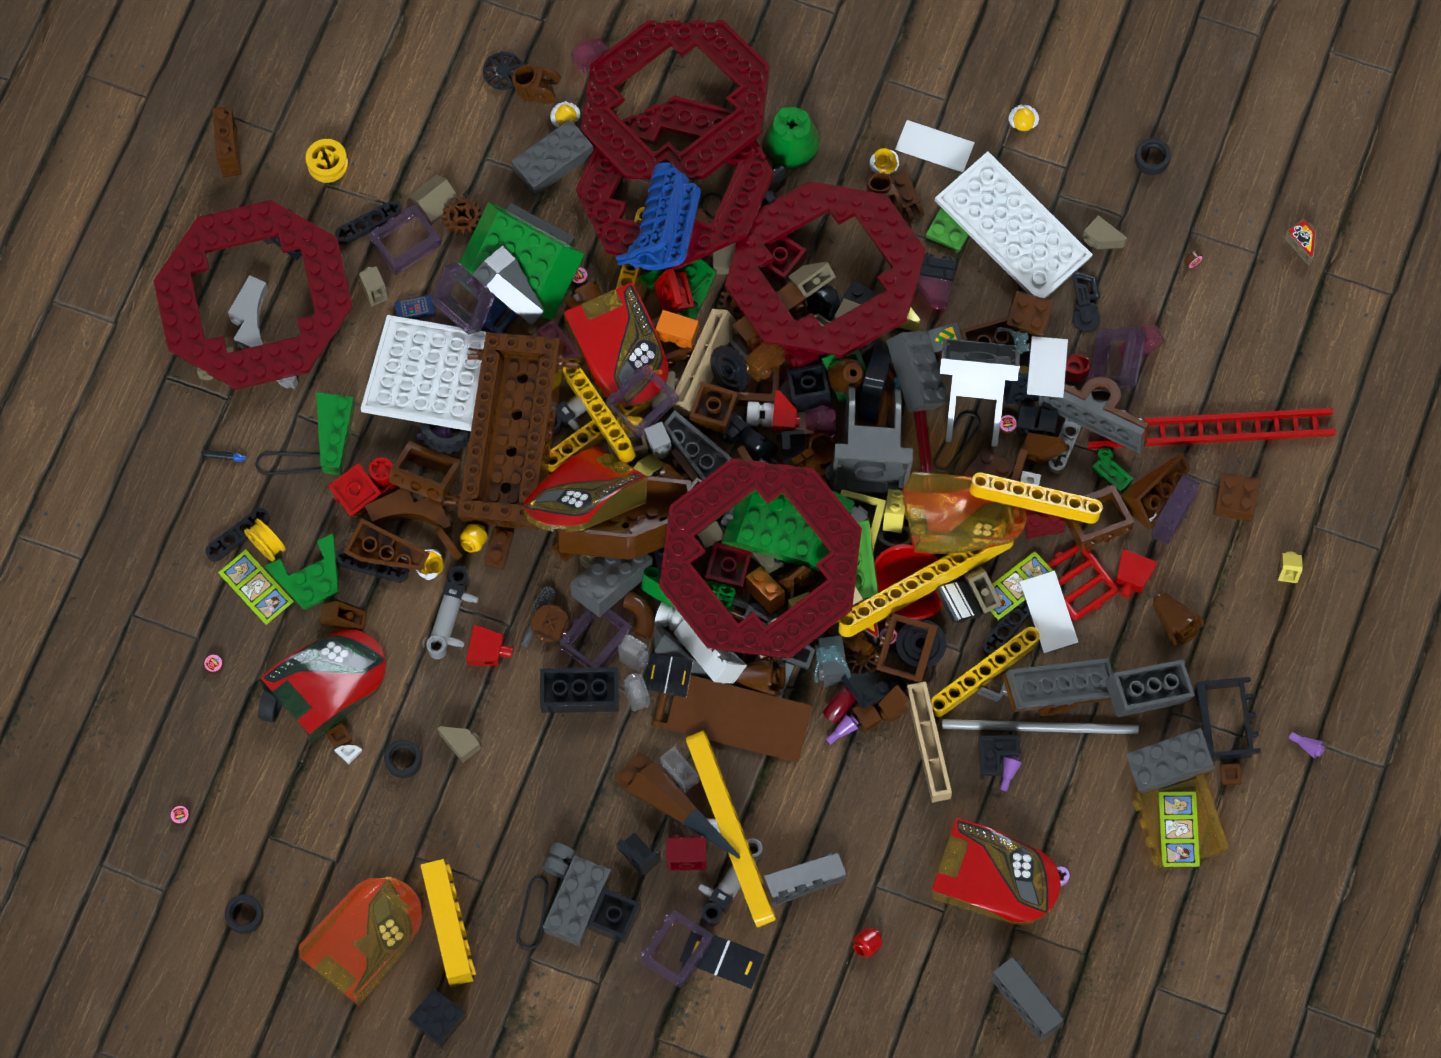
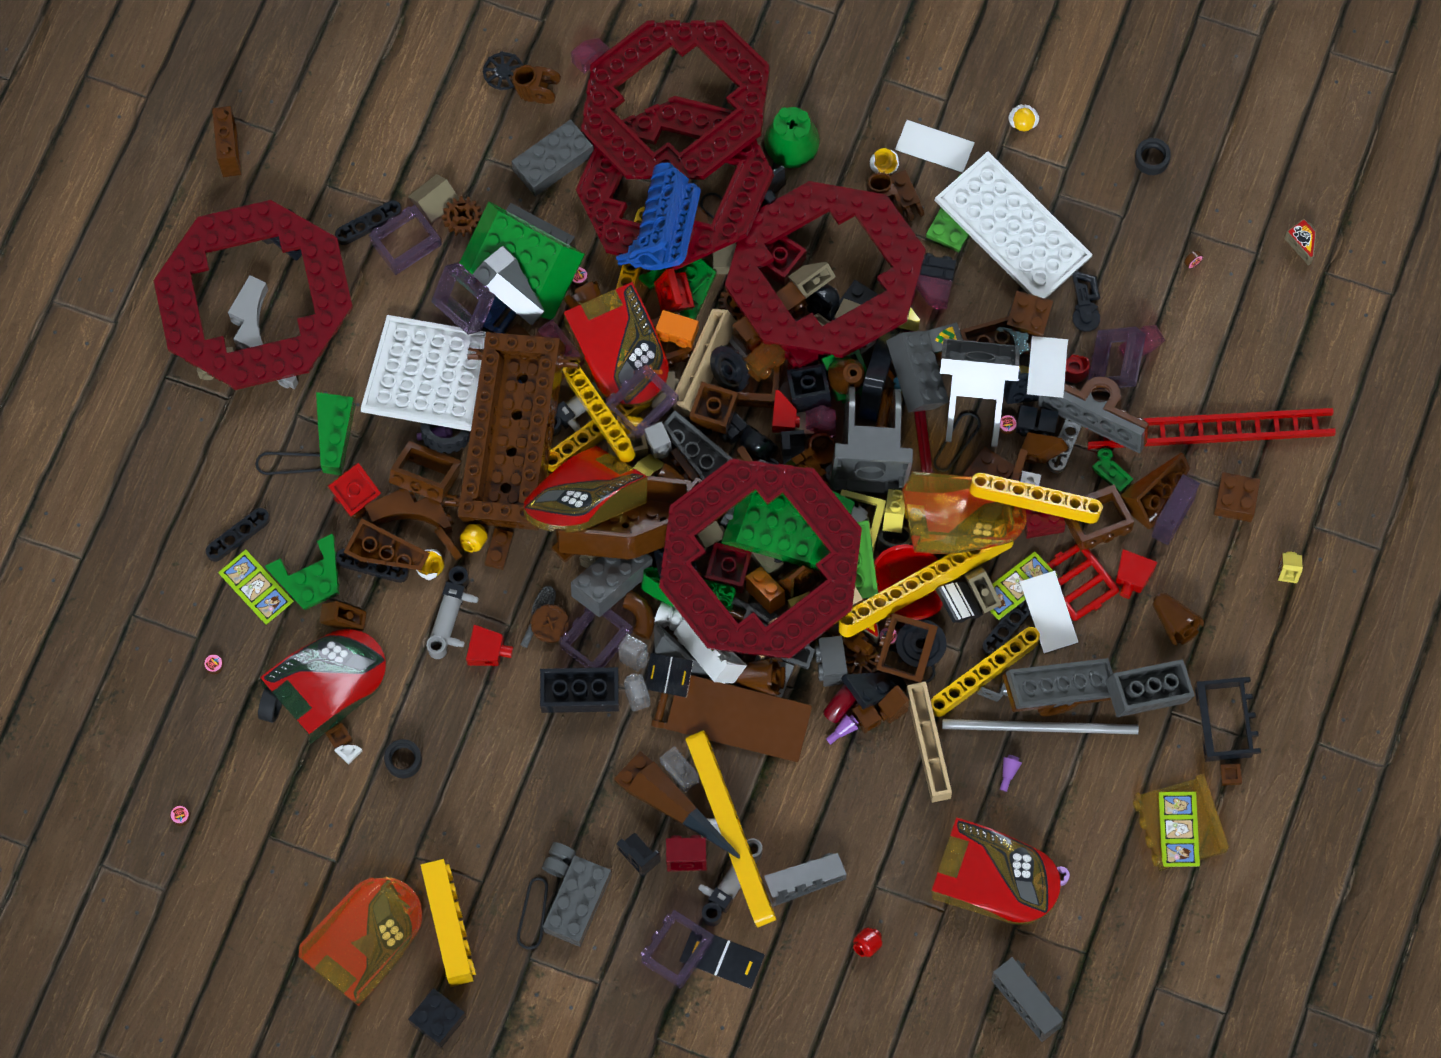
black piece [201,450,247,462] -> none
black tyre [225,894,264,934] -> none
yellow wheel [244,519,286,562] -> none
yellow wheel [306,139,348,183] -> none
dark tan brick [359,266,388,307] -> none
red piece [369,457,398,496] -> none
dark blue tile [394,295,435,319] -> none
dark tan slope [437,726,481,763] -> none
yellow hair [550,101,580,128] -> none
black brick [588,888,641,944] -> none
white wheel [747,401,774,428] -> none
clear light blue helmet [814,646,851,683] -> none
black panel [978,735,1020,780] -> none
dark tan slope [1083,215,1127,249] -> none
dark grey brick [1126,728,1216,795] -> none
medium lavender cone [1289,732,1325,759] -> none

